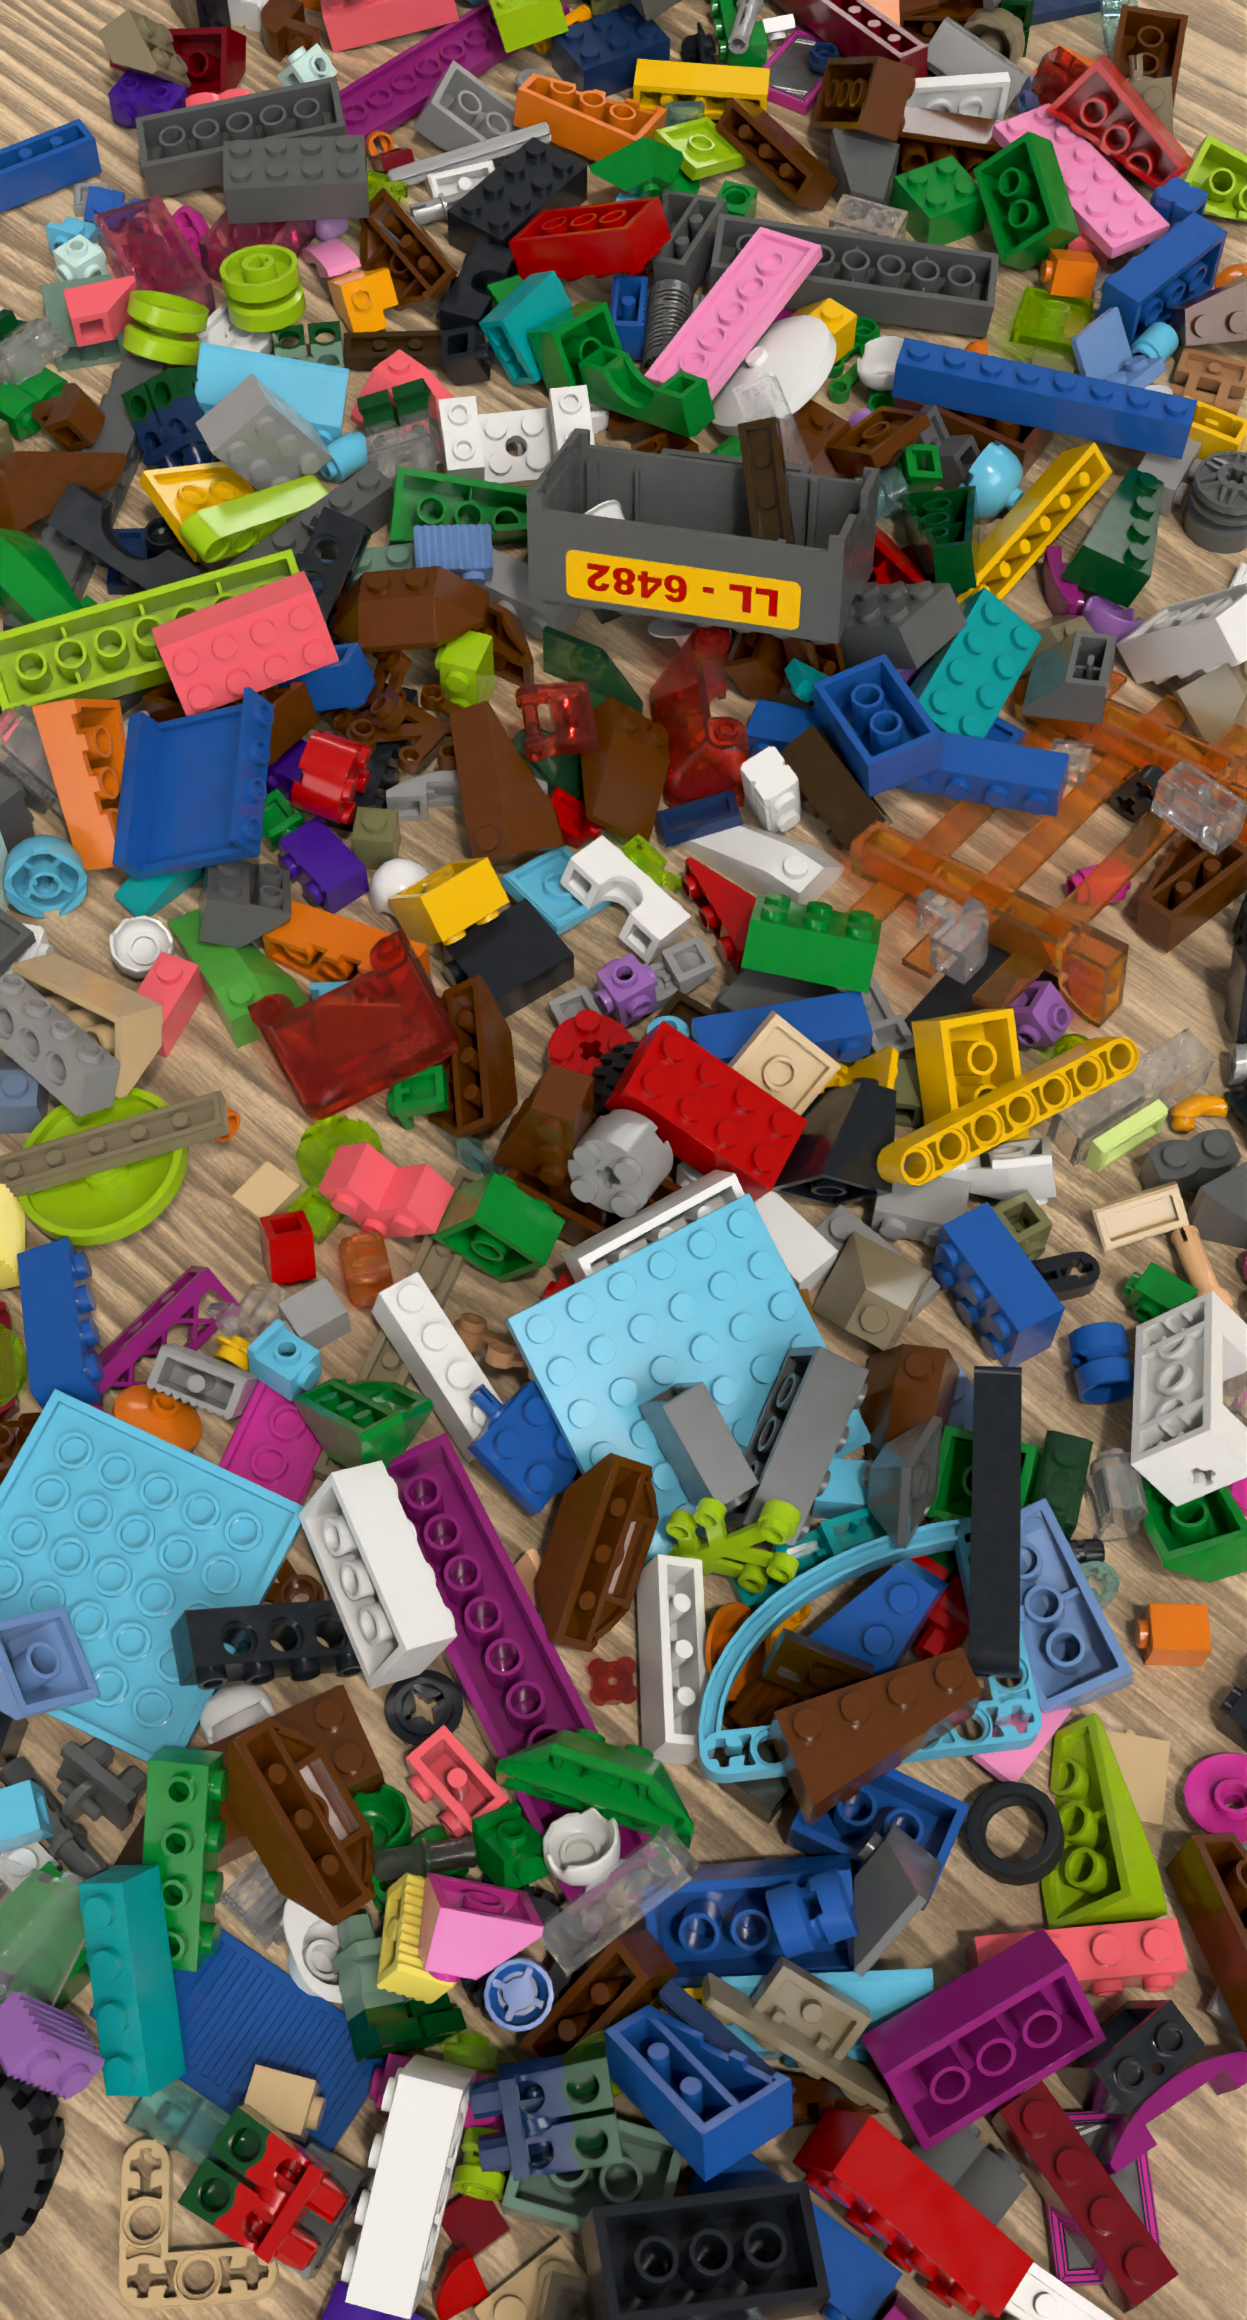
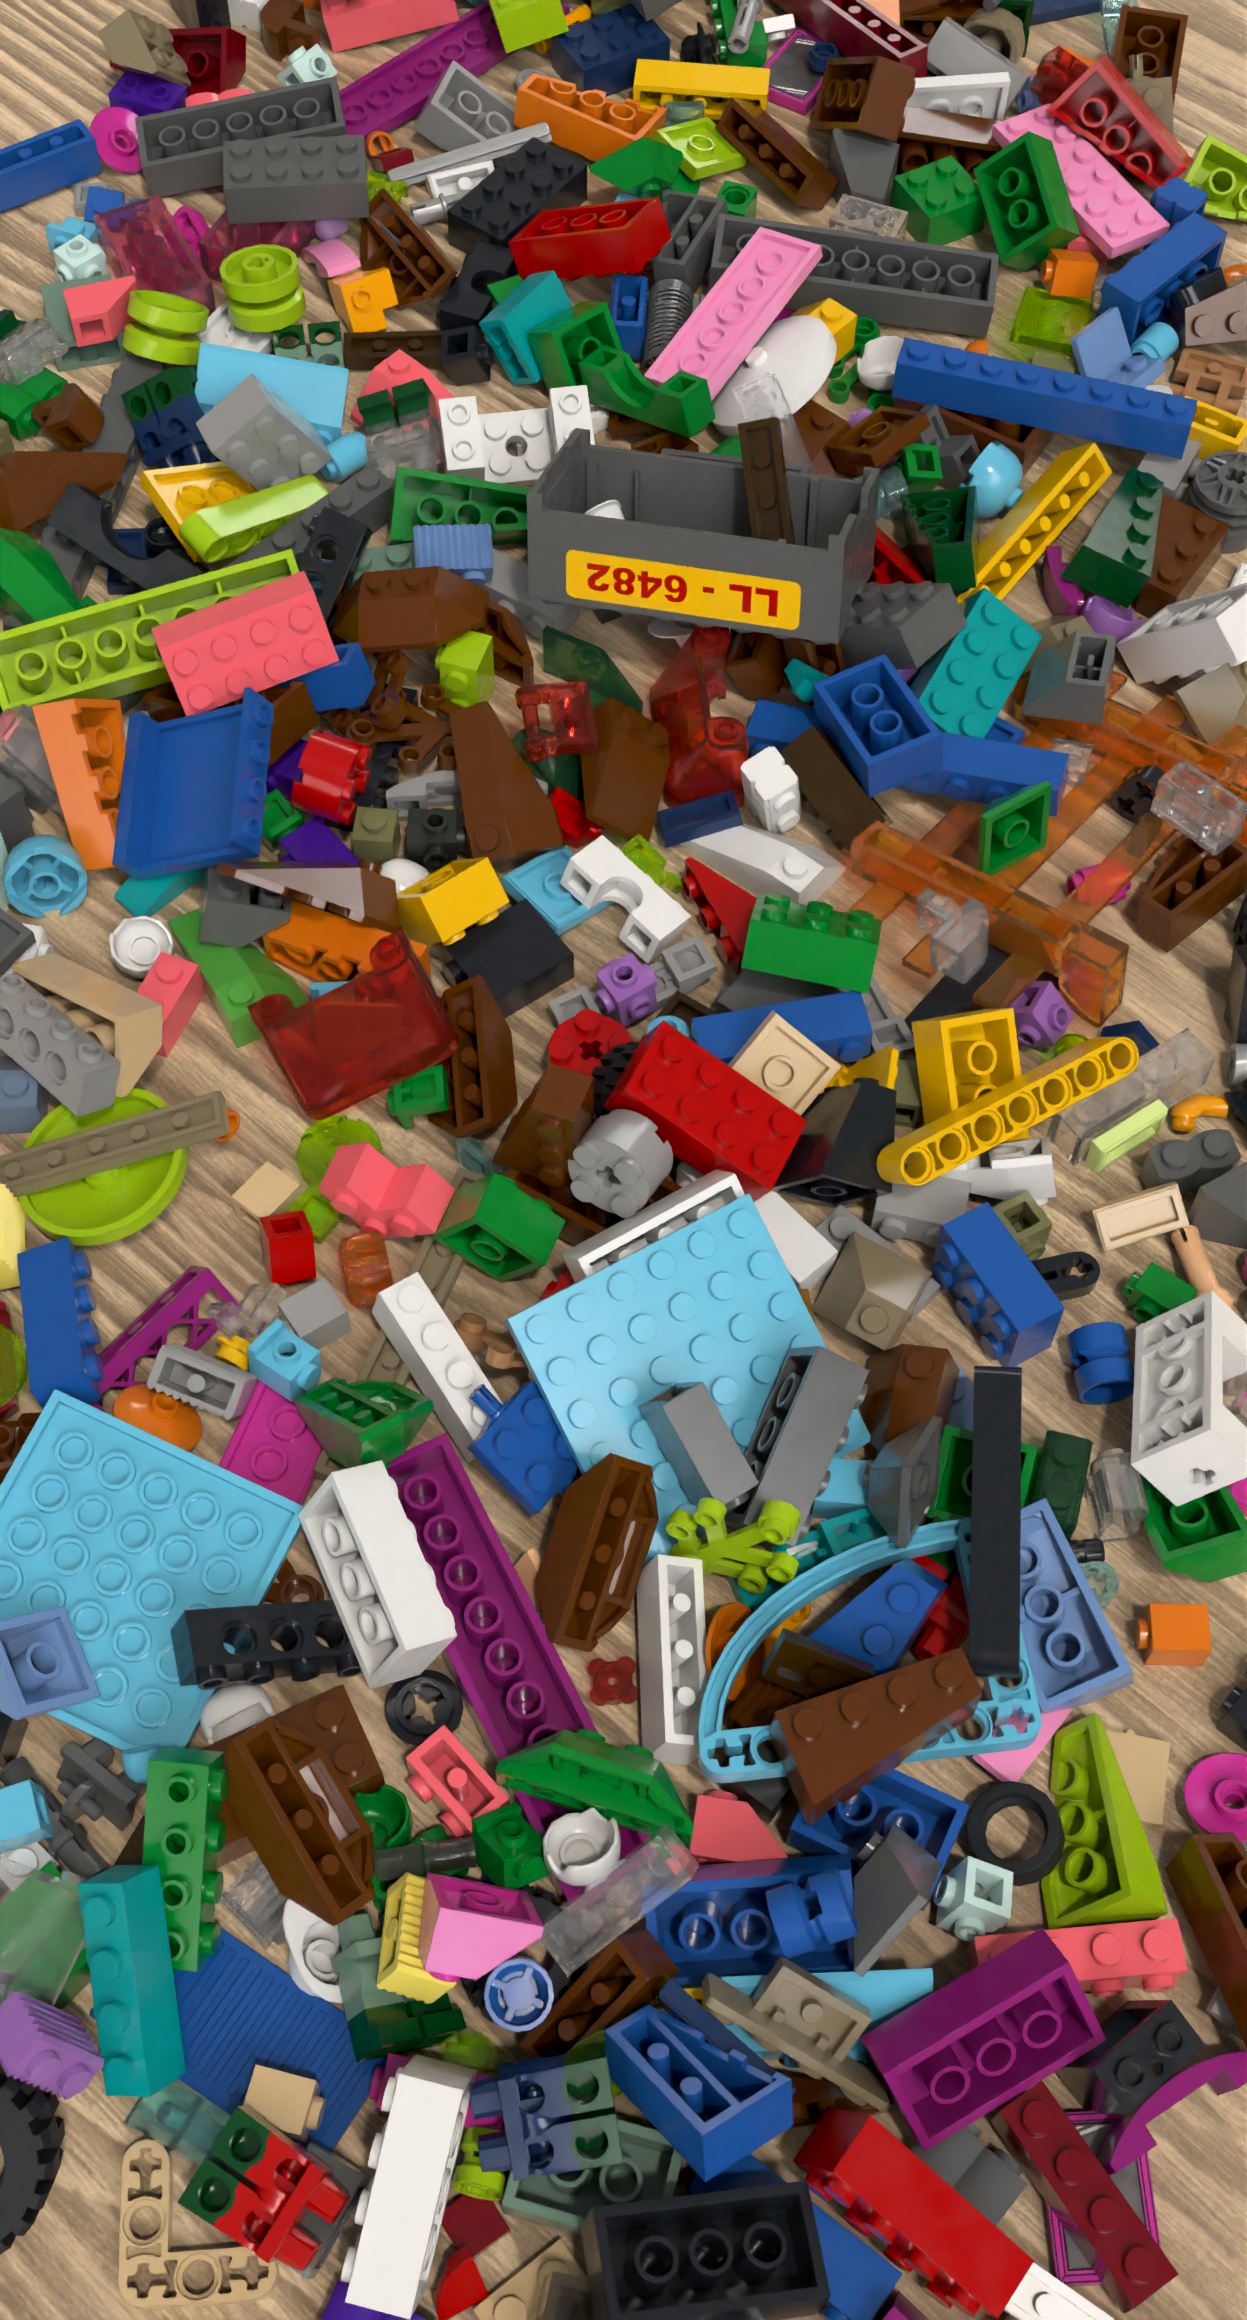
none -> dark pink dish [90,107,142,174]
none -> medium azure hinge [120,1743,161,1783]
none -> reddish brown wedge [217,858,400,935]
none -> pearl dark grey brick [406,808,466,868]
none -> coral slope [687,1790,789,1866]
none -> light aqua brick [933,1856,1014,1942]
none -> green slope [977,780,1052,881]
none -> dark blue tile [1100,1020,1160,1057]
none -> reddish brown wedge [1135,494,1230,618]
none -> black beam [1170,267,1227,310]

